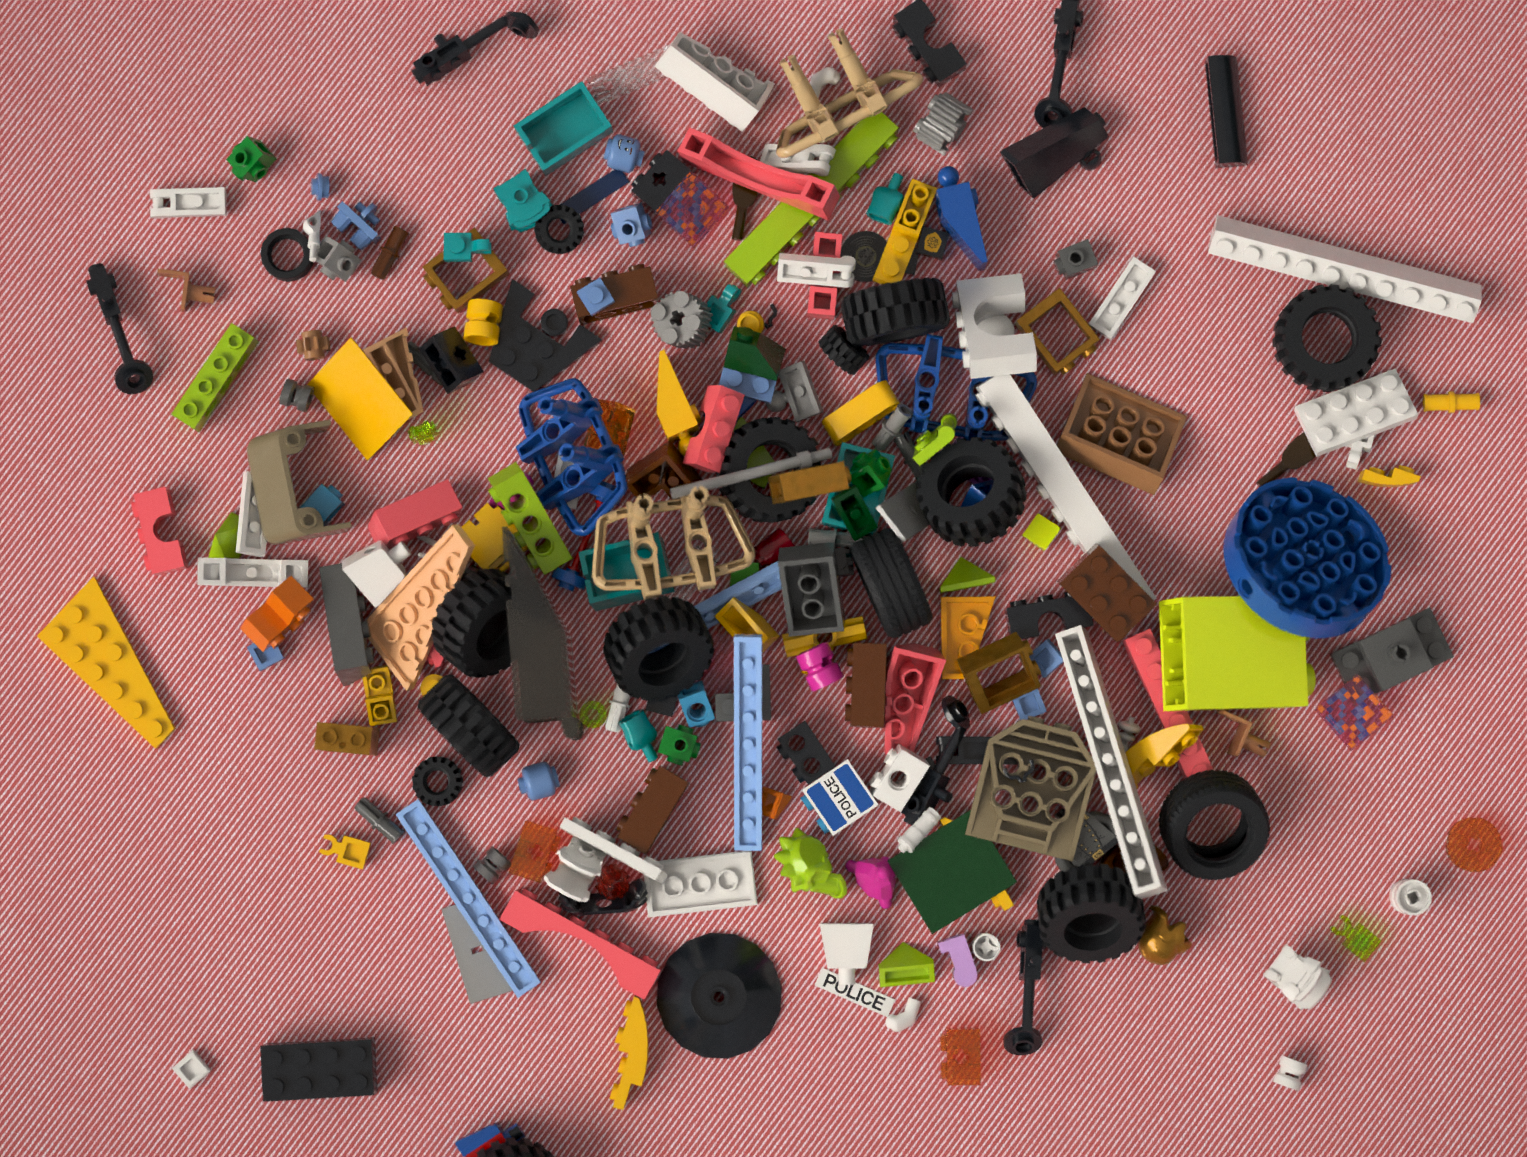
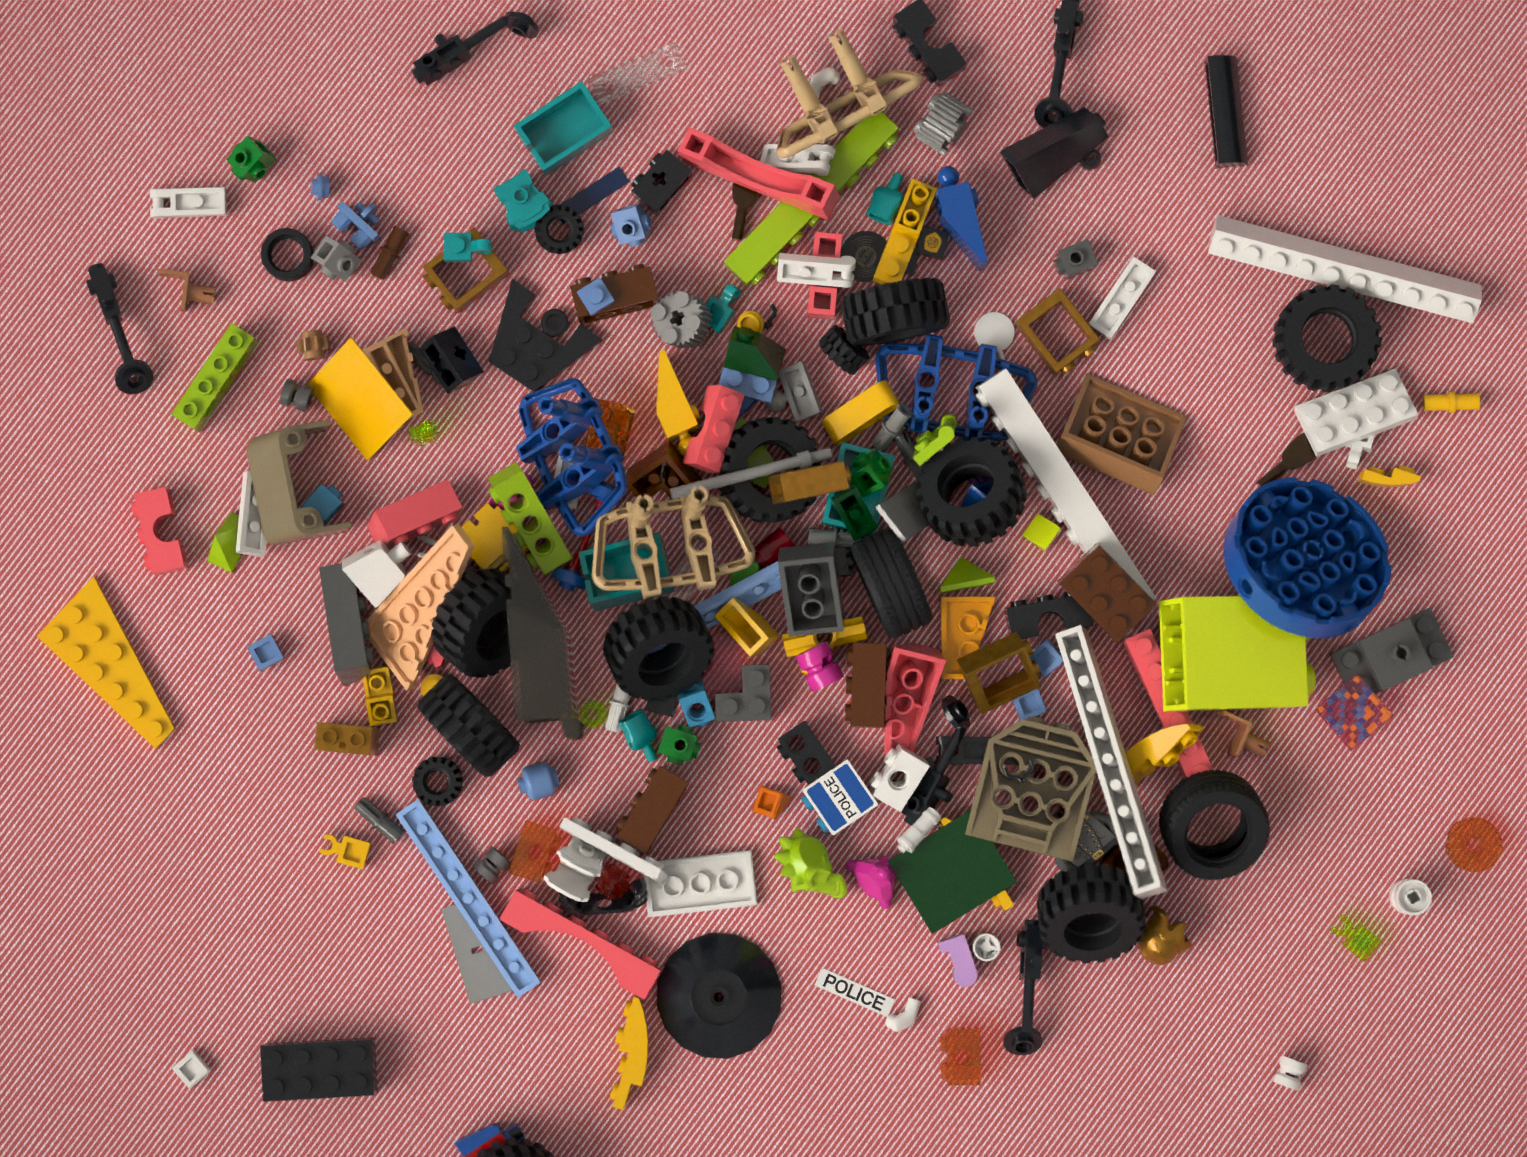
white slope [197,557,308,588] -> none
orange brick [240,576,314,652] -> none
white hand [303,210,322,262] -> none
yellow wheel [463,299,503,346] -> none
medium blue head [603,134,645,173] -> none
white wedge [654,32,775,132] -> none
clear pink tile [655,171,730,248] -> none
light blue plate [734,634,762,851] -> none
white torso [820,923,873,985] -> none
lime slope [878,942,935,987] -> none
white arch [952,273,1037,379] -> none
white hair [1118,717,1141,752] -> none
white piece [1263,944,1332,1010] -> none

